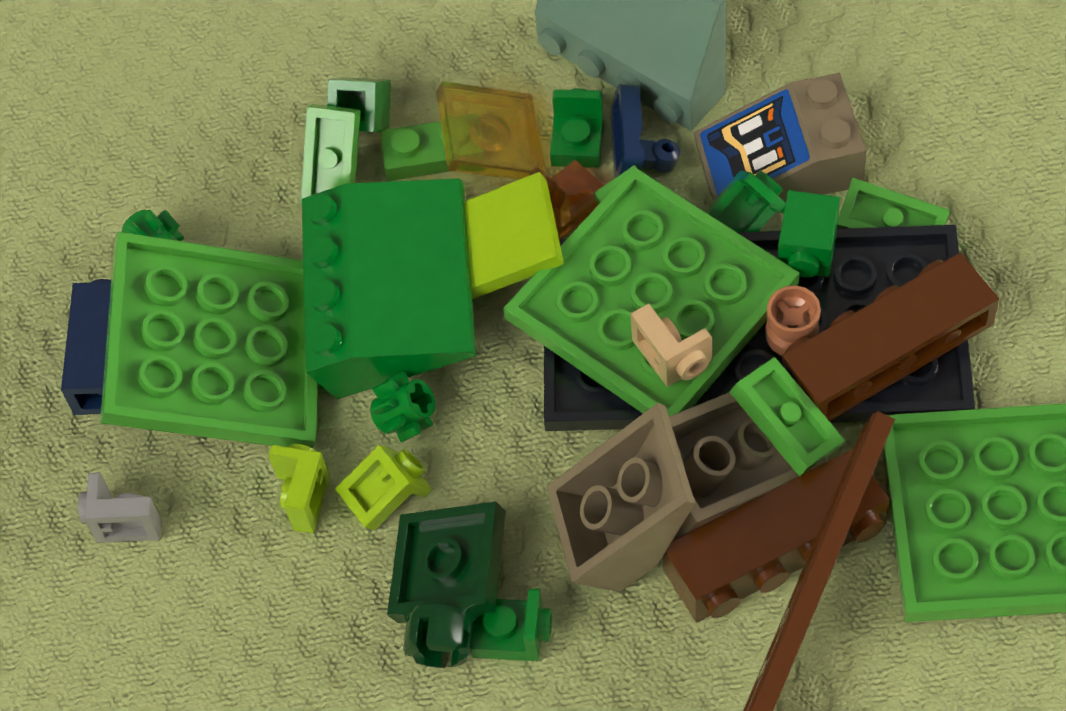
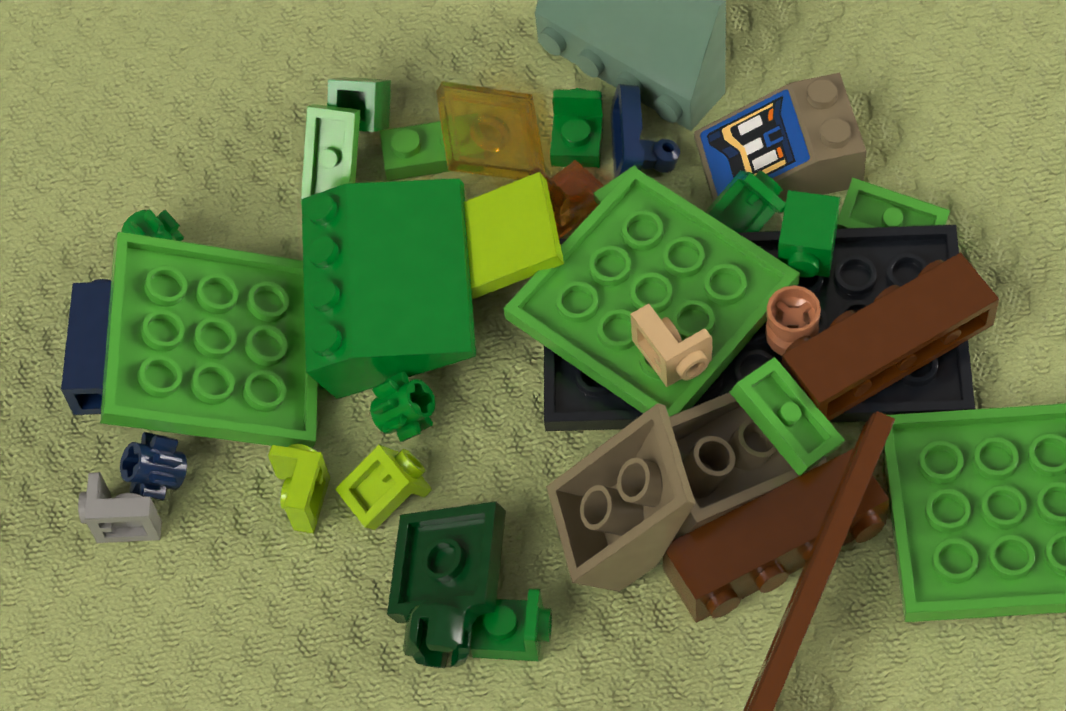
none -> dark blue gear [120,432,187,501]

